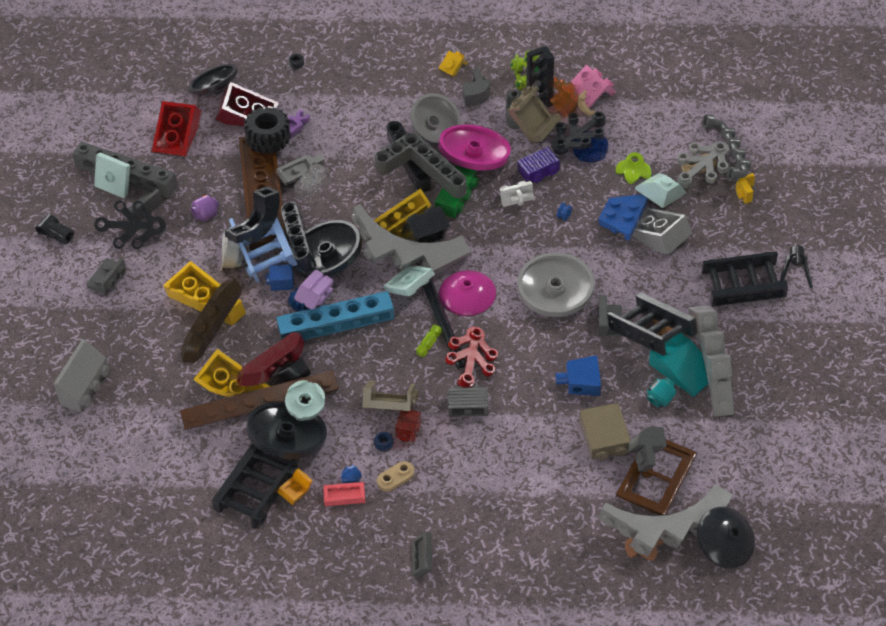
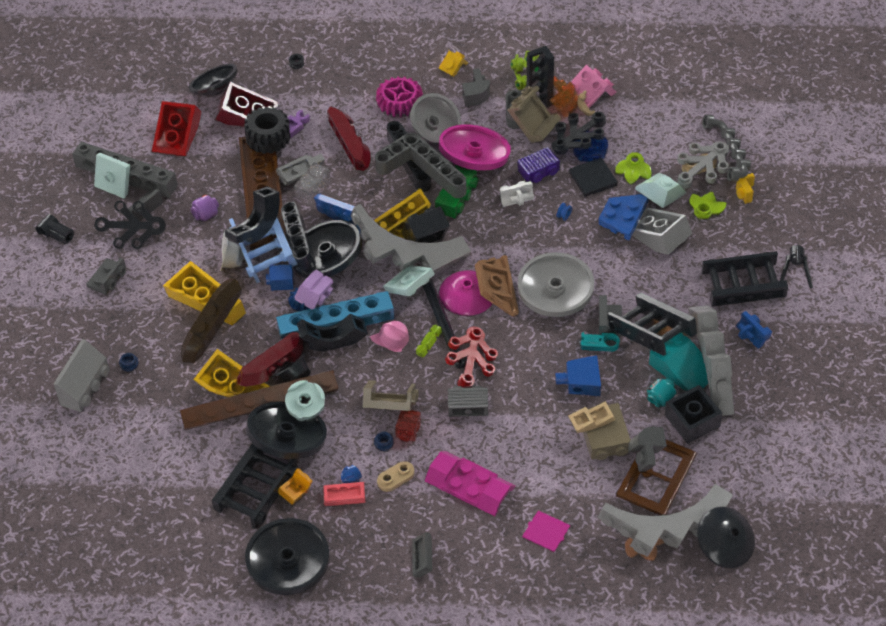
none -> dark blue plate [119,353,139,371]
none -> black dish [245,518,330,595]
none -> black arch [297,313,368,352]
none -> blue wing [314,193,362,237]
none -> dark red brick [327,106,371,171]
none -> bright pink piece [370,321,409,352]
none -> dark pink gear [376,76,423,117]
none -> dark pink piece [425,451,515,517]
none -> medium nougat wing [475,255,519,317]
none -> dark pink piece [522,511,570,552]
none -> tan slope [568,401,615,433]
none -> black tile [569,157,618,197]
none -> teal piece [581,332,620,352]
none -> black brick [665,385,722,444]
none -> lime plate [689,192,726,219]
none -> blue hips [736,311,772,349]

